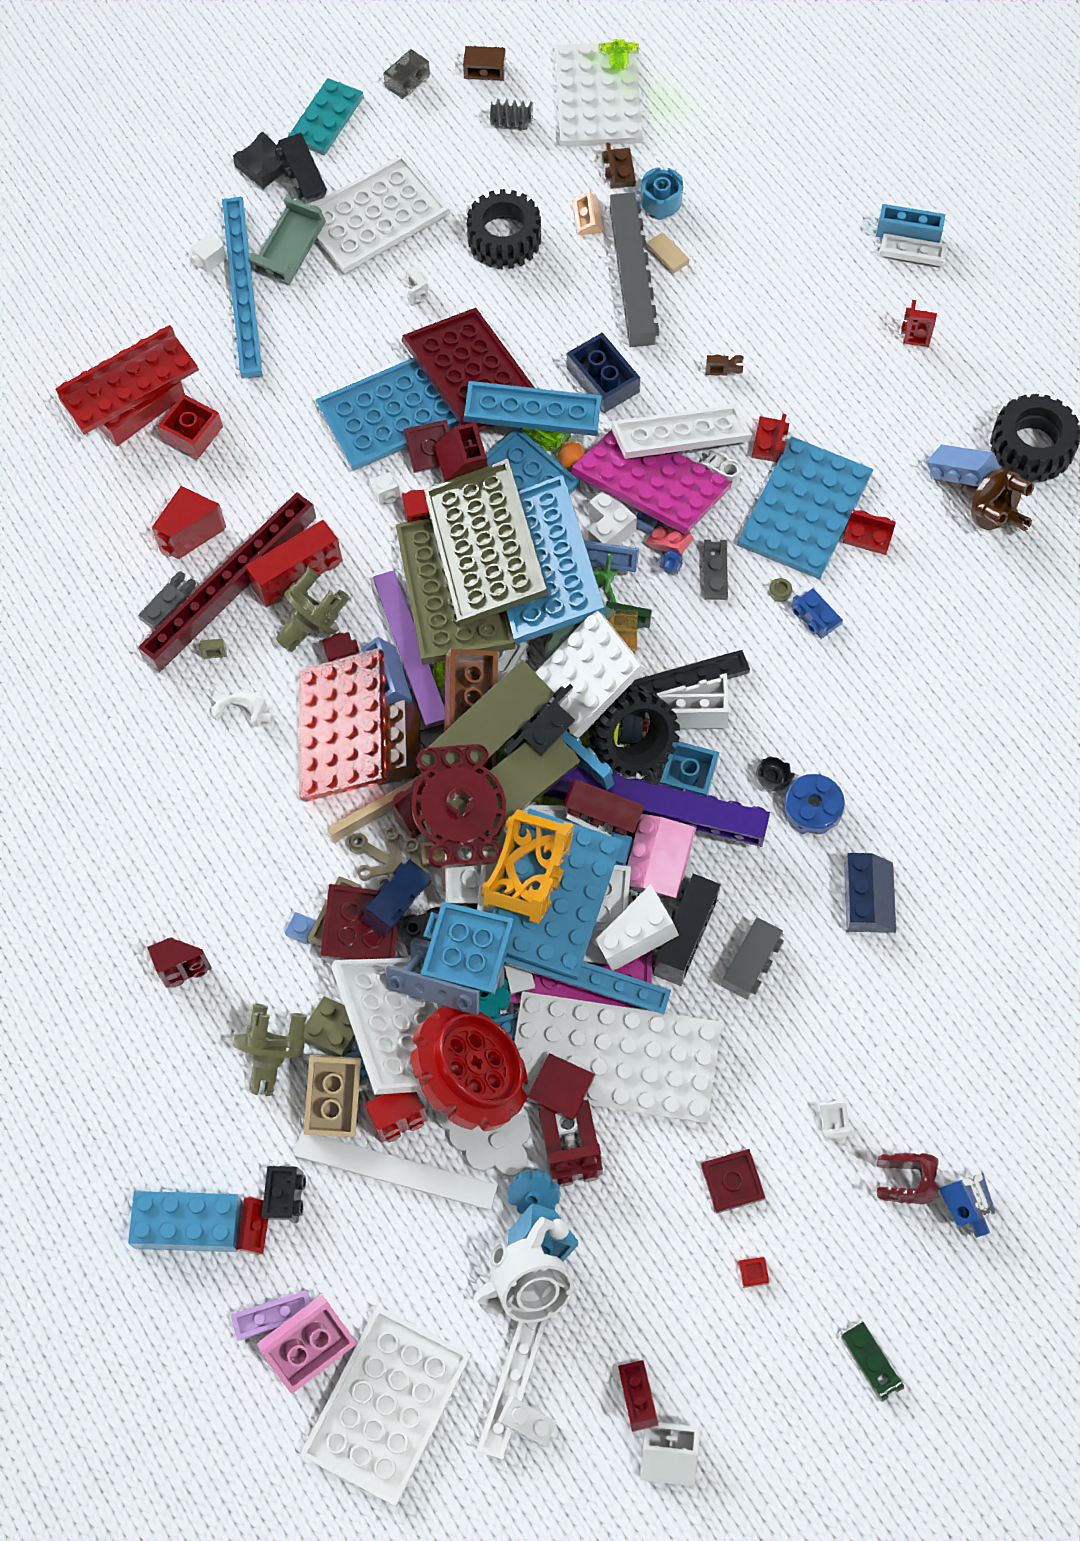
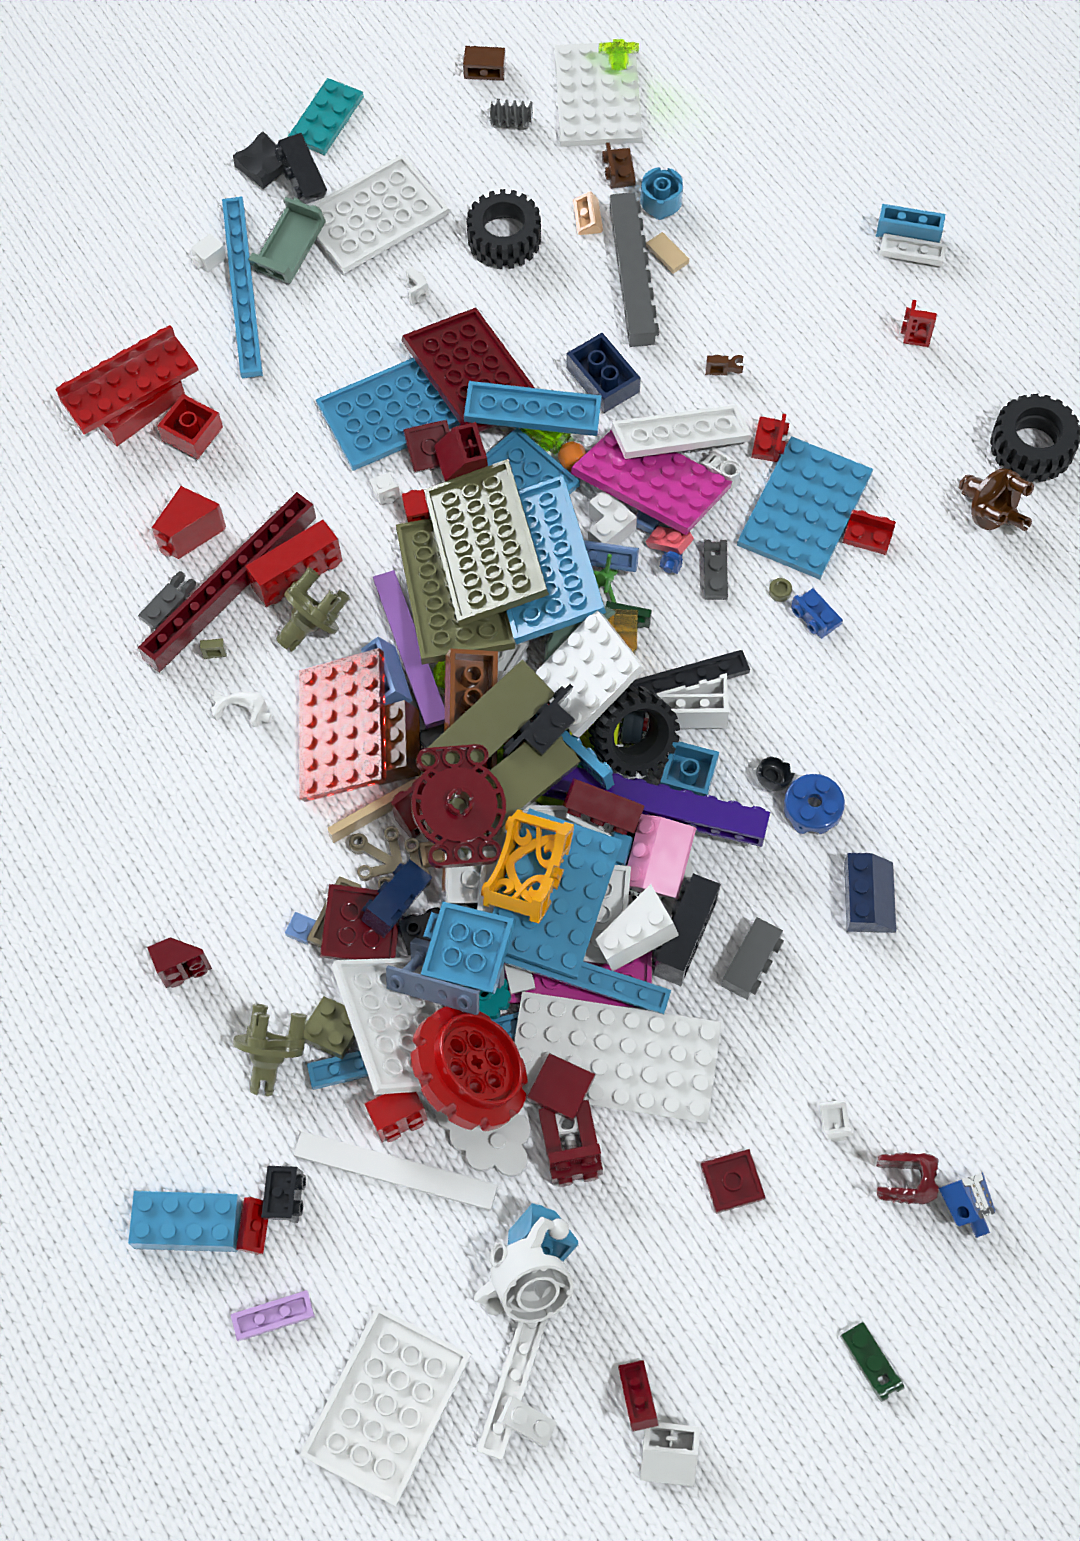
bright pink brick [257,1294,357,1394] -> none
tan brick [303,1055,361,1138] -> none
dark red brick [322,632,360,669] -> none
clear smoke brick [383,49,430,99] -> none
dark azure plant [507,1169,561,1214] -> none
red tile [738,1257,770,1288] -> none
medium blue brick [926,444,1001,487] -> none

